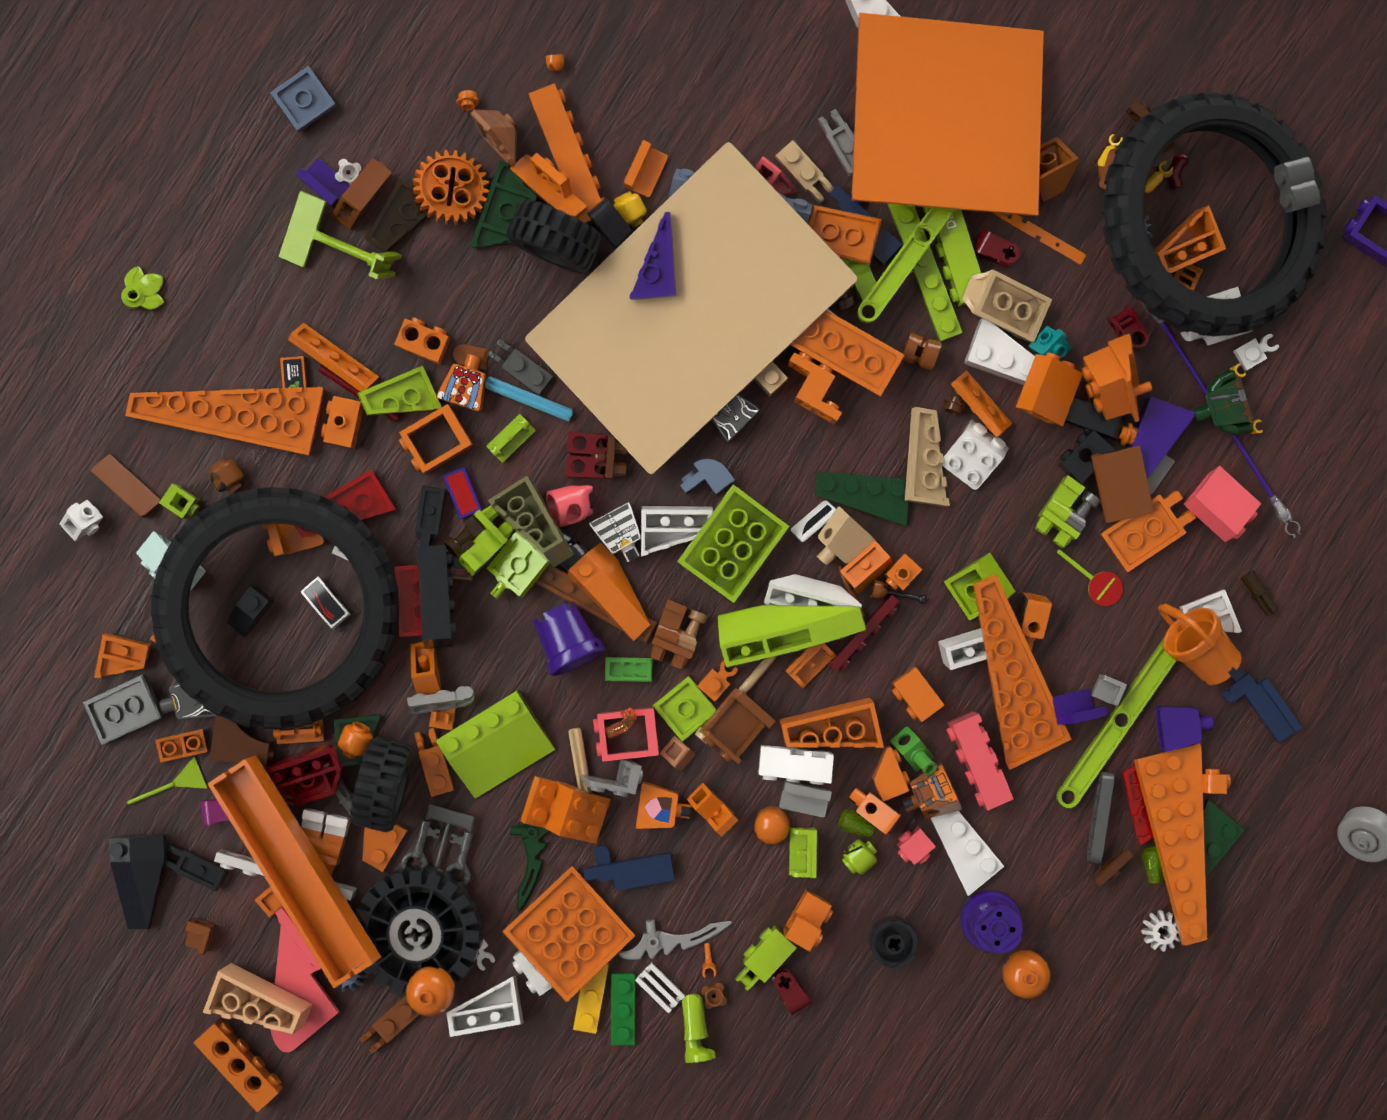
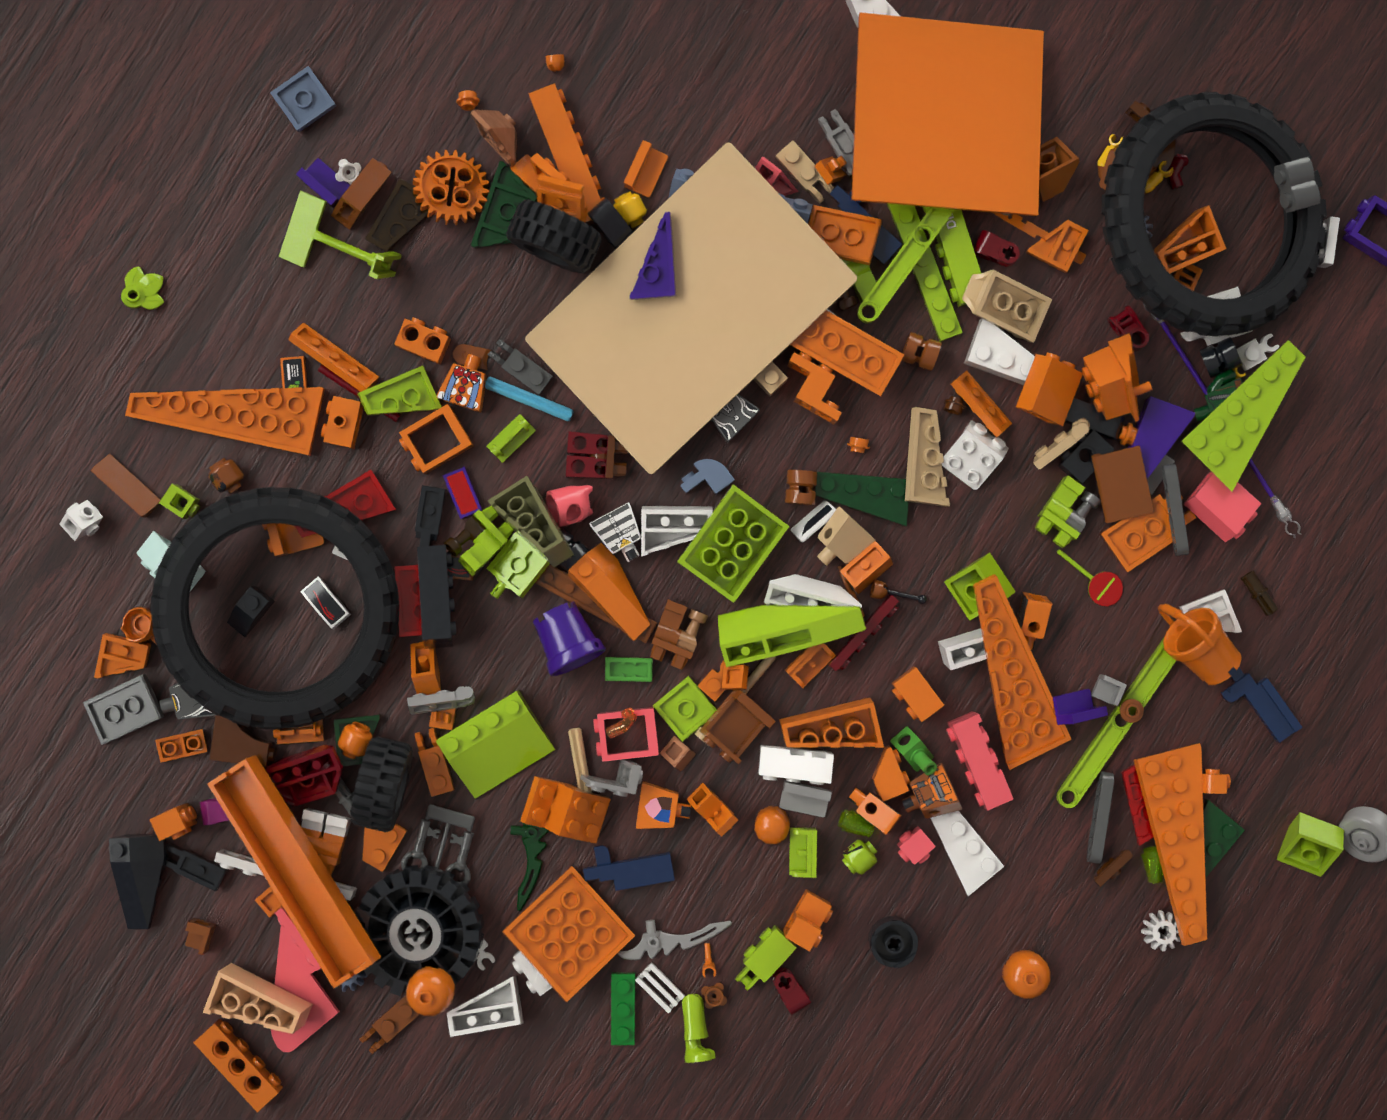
lime piece [127,756,208,805] -> none
yellow plate [573,962,609,1034] -> none
orange brick [884,554,922,591] -> none
dark purple piece [960,890,1023,953] -> none
teal brick [1028,326,1072,361] -> none
dark purple torso [1155,706,1213,752] -> none
none -> orange hair [121,607,154,643]
none -> orange brick [149,802,197,841]
none -> orange plate [537,175,585,219]
none -> orange tile [722,665,749,690]
none -> dark orange wheel [785,470,817,505]
none -> orange tile [814,155,847,185]
none -> orange plate [847,437,870,453]
none -> orange wing [1026,220,1089,273]
none -> tan hinge [1033,417,1090,469]
none -> dark orange plate [1119,699,1144,723]
none -> dark grey beam [1162,464,1189,557]
none -> lime wing [1182,340,1305,492]
none -> black wheel [1199,337,1243,378]
none -> lime slope [1277,812,1344,877]
none -> white plate [1318,217,1340,268]

